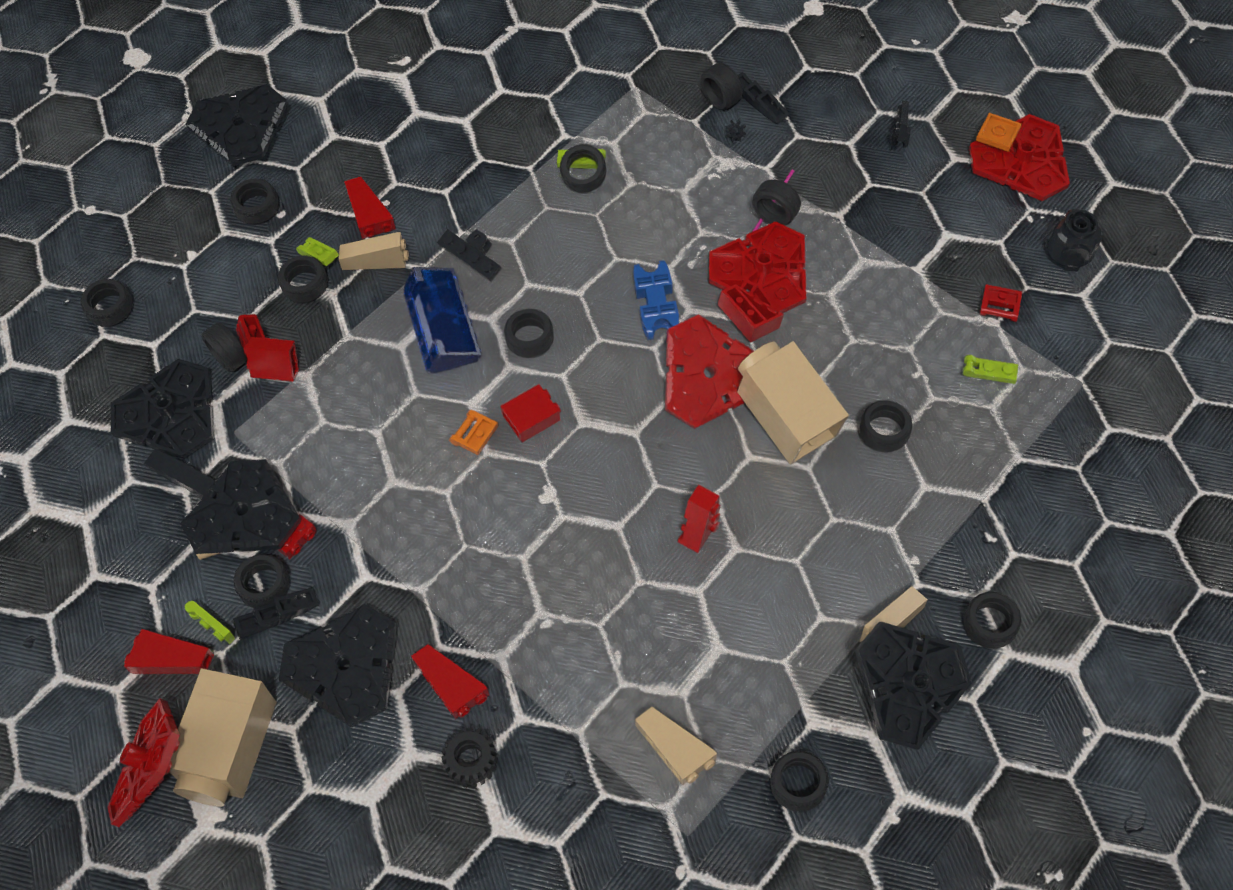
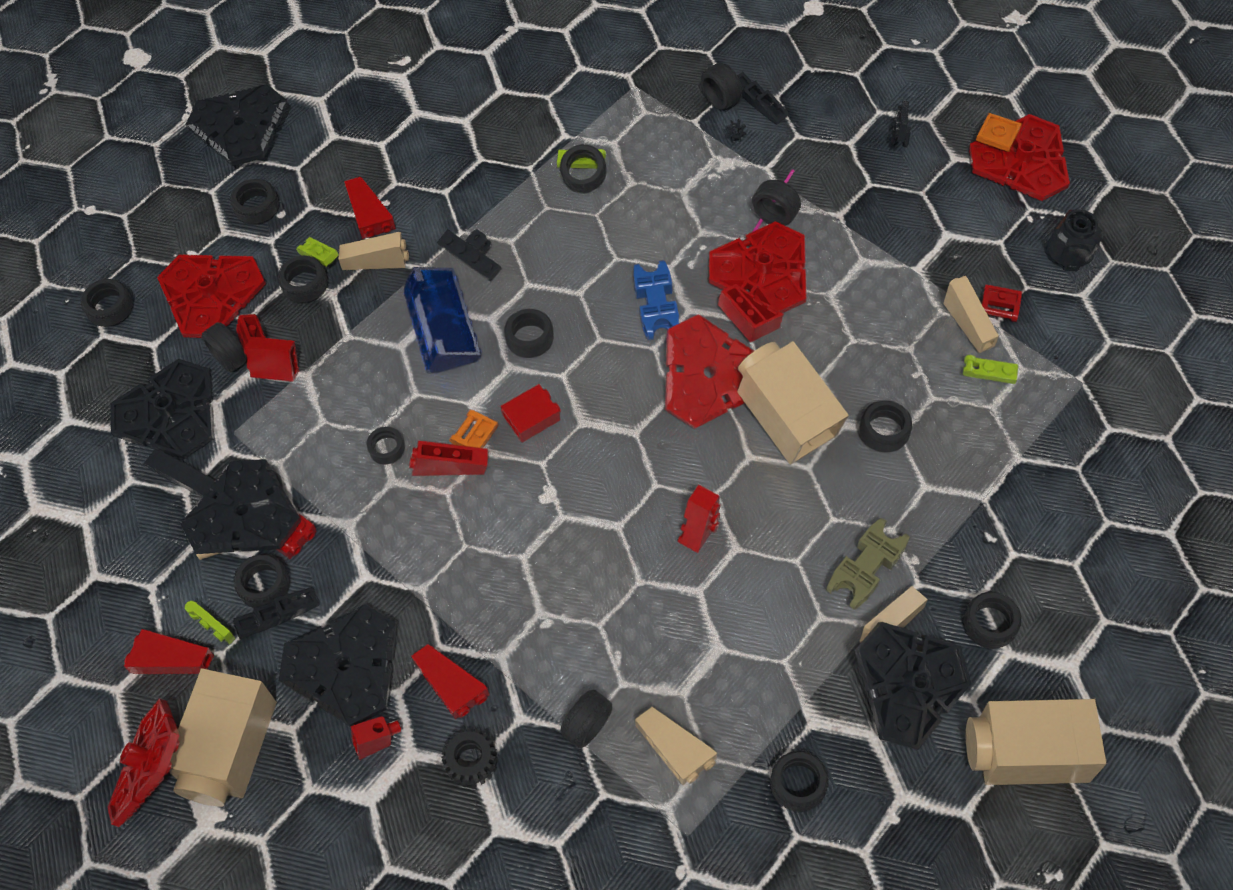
none -> red plate [157,255,266,338]
none -> red torso [351,716,401,760]
none -> black tyre [366,426,405,465]
none -> red slope [409,441,488,476]
none -> black tyre [560,690,613,748]
none -> olive piece [826,518,910,610]
none -> tan slope [943,276,999,353]
none -> tan container [966,699,1106,785]

